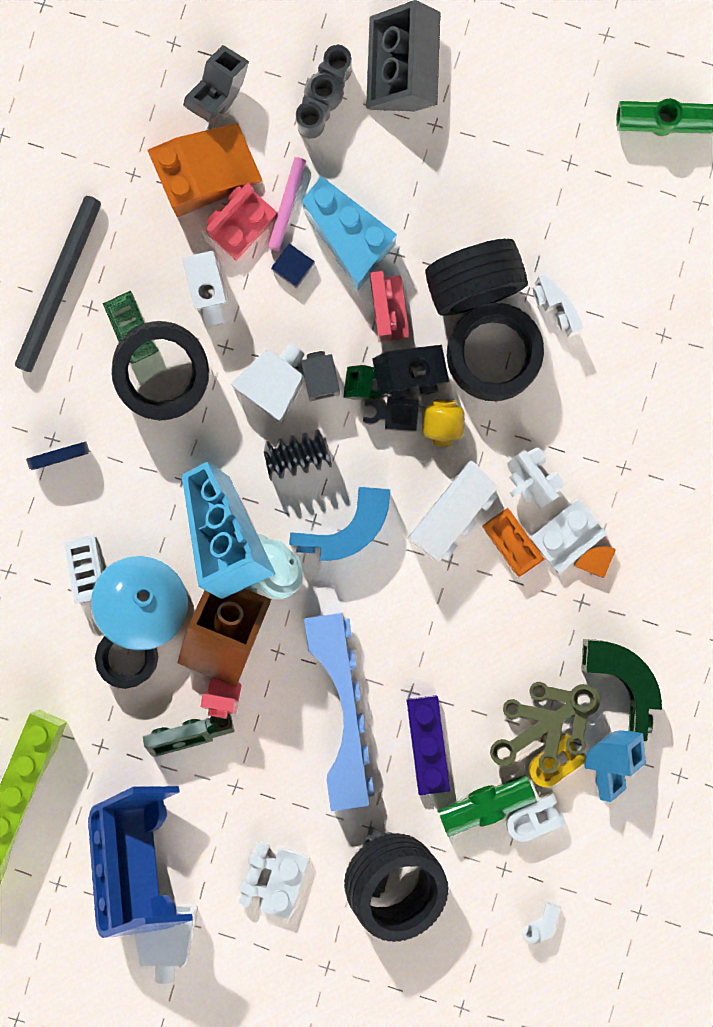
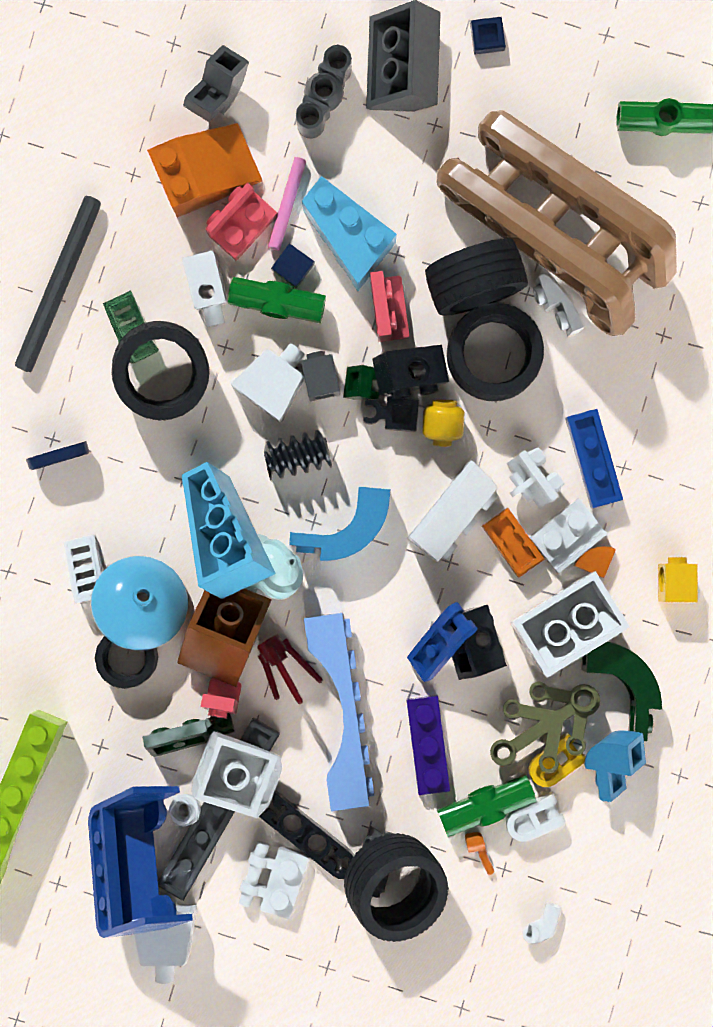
none -> dark grey tile [158,717,280,901]
none -> white plate [169,794,201,827]
none -> white slope [191,731,283,818]
none -> green piece [228,276,326,324]
none -> dark red plant [257,634,323,704]
none -> black beam [259,790,355,879]
none -> blue plate [406,602,477,682]
none -> medium nougat beam [436,110,677,336]
none -> black brick [451,604,507,680]
none -> orange hand [465,832,495,875]
none -> dark blue tile [470,16,506,55]
none -> white slope [510,571,630,678]
none -> blue plate [565,408,623,509]
none -> yellow brick [658,557,698,603]

